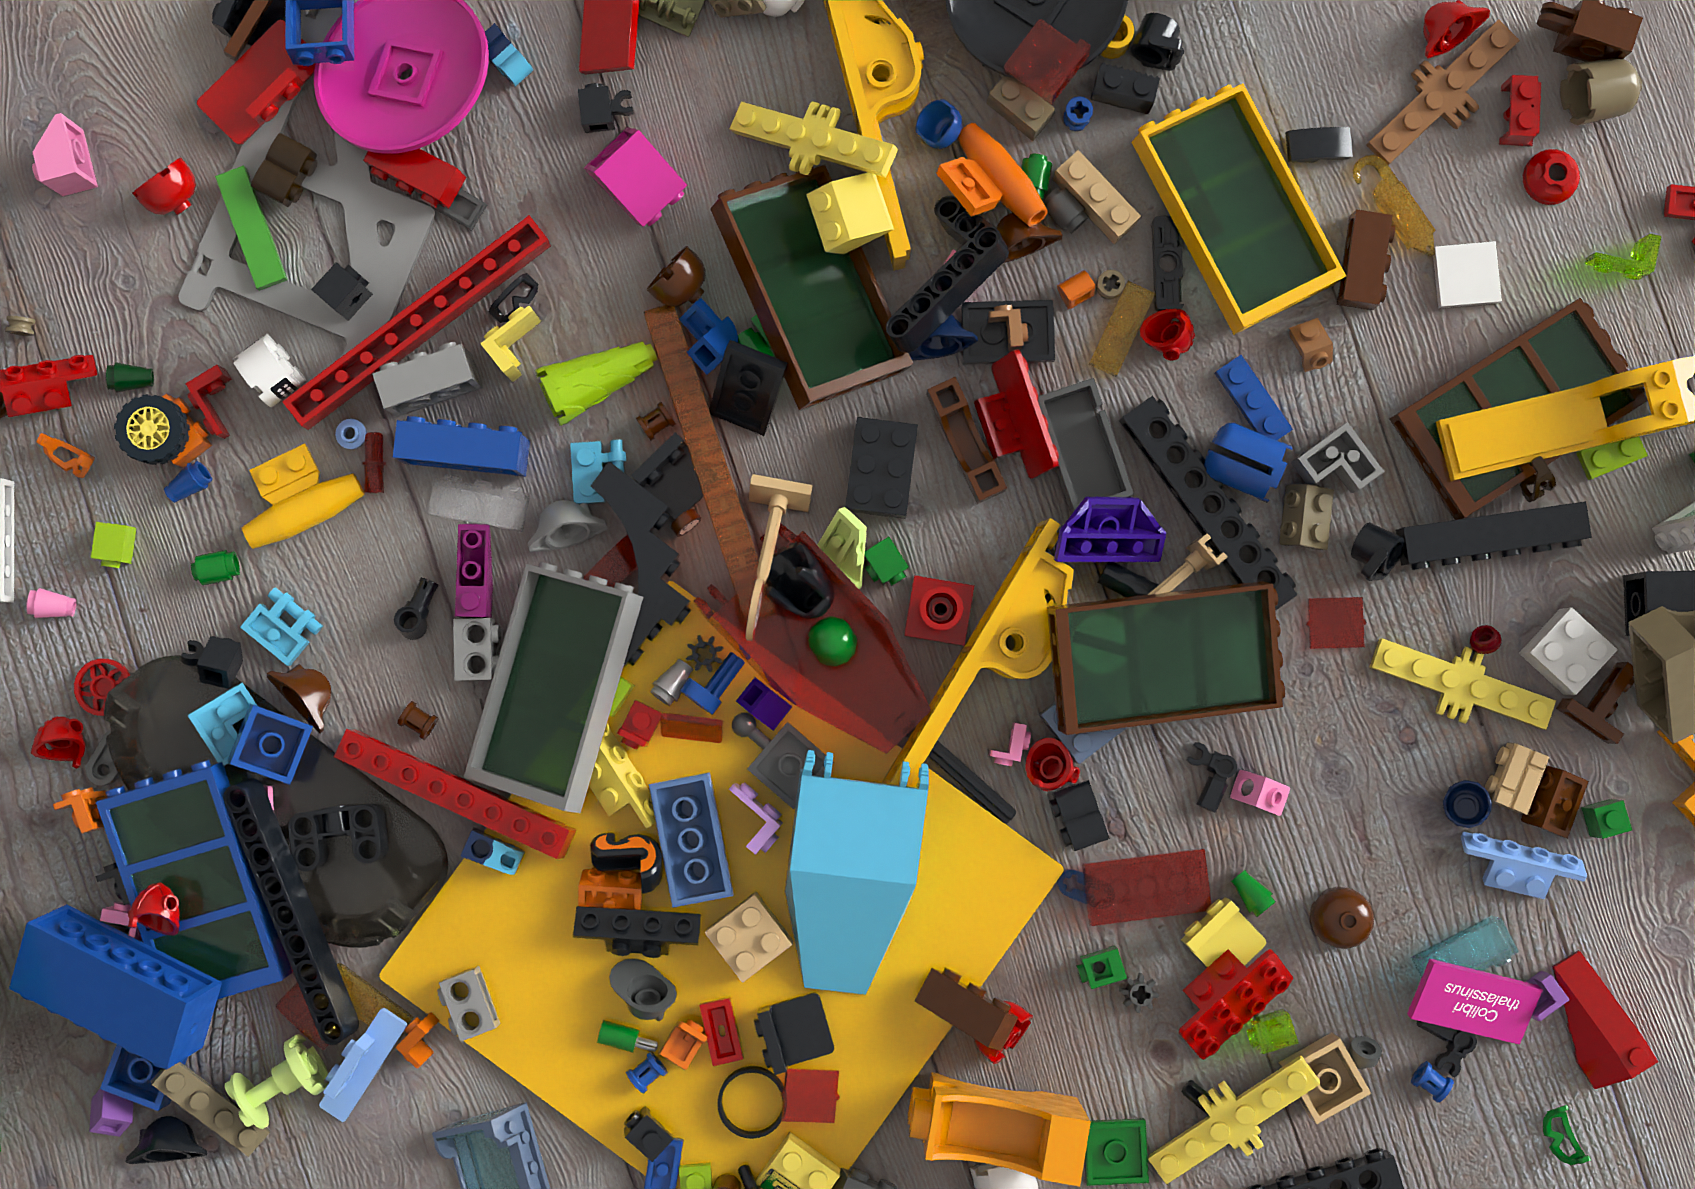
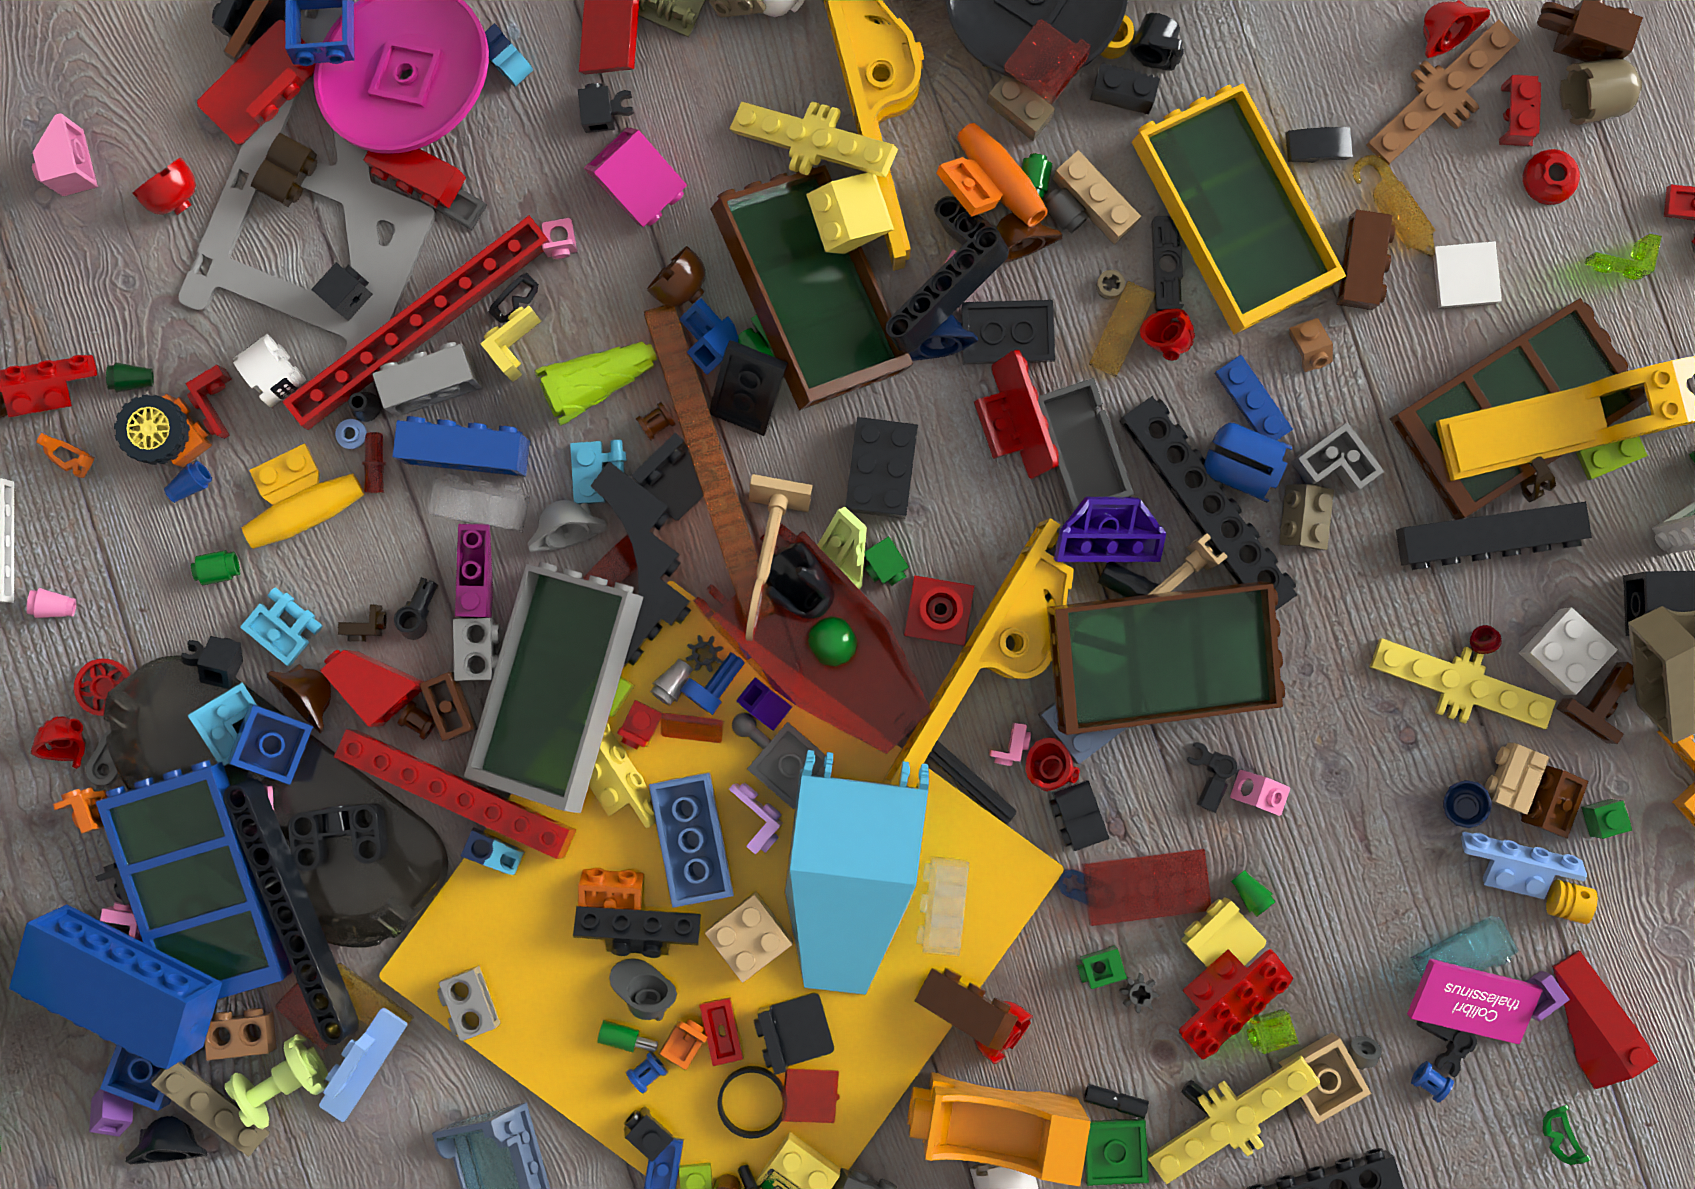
dark tan bush [5,316,35,336] -> none
lime brick [91,522,137,568] -> none
red helmet [128,882,180,936] -> none
bright green tile [215,165,288,291] -> none
orange bracket [395,1012,440,1068] -> none
black animal [590,833,663,894] -> none
reddish brown tile [671,509,701,537] -> none
blue hair [915,99,963,149] -> none
reddish brown arch [926,377,1007,504] -> none
medium nougat bracket [988,305,1028,352] -> none
orange brick [1057,270,1096,309] -> none
blue bush [1063,96,1093,131] -> none
clear red piece [1306,597,1367,649] -> none
reddish brown cylinder [1310,886,1374,949] -> none
black piece [1351,522,1405,581] -> none
none -> medium nougat brick [205,1008,277,1061]
none -> red slope [320,650,425,727]
none -> dark brown bracket [338,604,387,642]
none -> black cone [348,392,381,422]
none -> reddish brown brick [420,672,478,741]
none -> bright pink bracket [542,218,578,259]
none -> clear brick [916,856,969,956]
none -> black piece [1084,1083,1149,1119]
none -> yellow piece [1546,879,1598,925]

